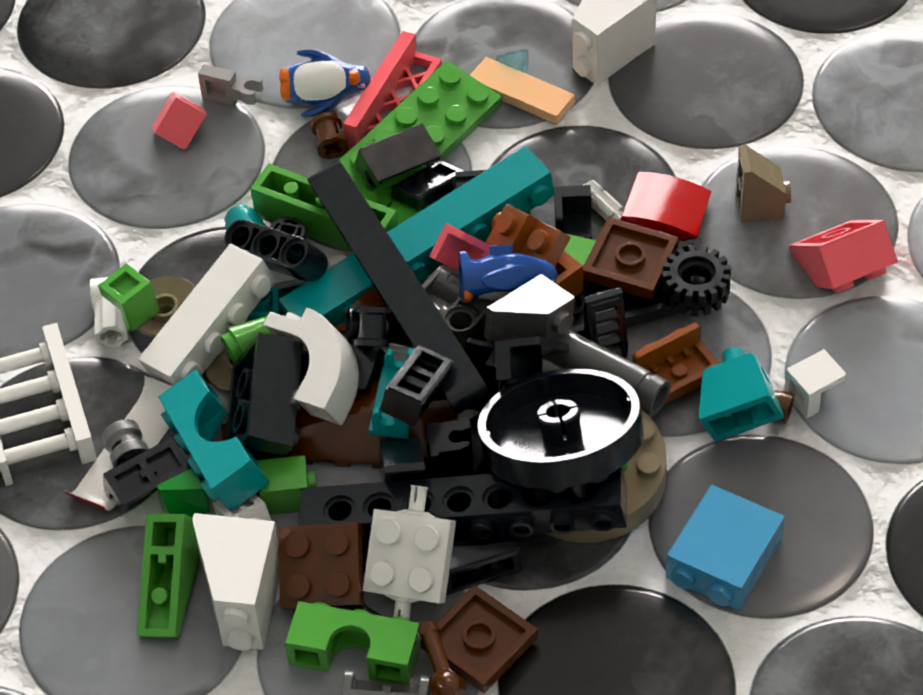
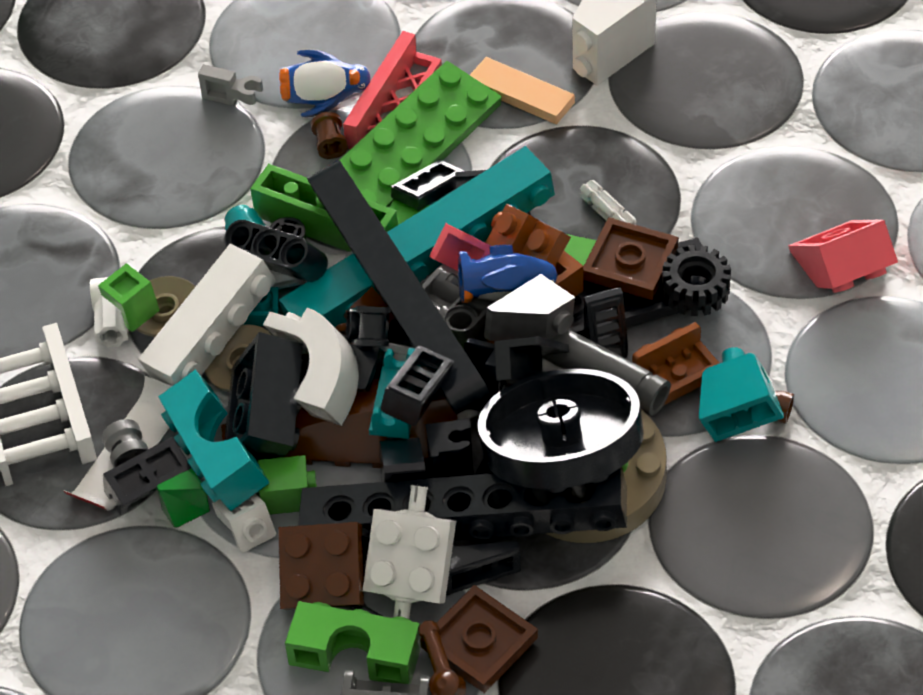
bright green slope [137,514,200,638] -> none
coral panel [152,91,207,149] -> none
white slope [192,513,280,651] -> none
bright green cone [220,315,274,363] -> none
black hinge [354,123,441,191] -> none
clear light blue piece [496,49,528,72] -> none
black panel [554,185,592,239] -> none
red slope [620,172,712,241] -> none
dark azure brick [666,484,785,611] -> none
dark tan slope [735,145,791,222] -> none
white panel [784,349,846,419] -> none

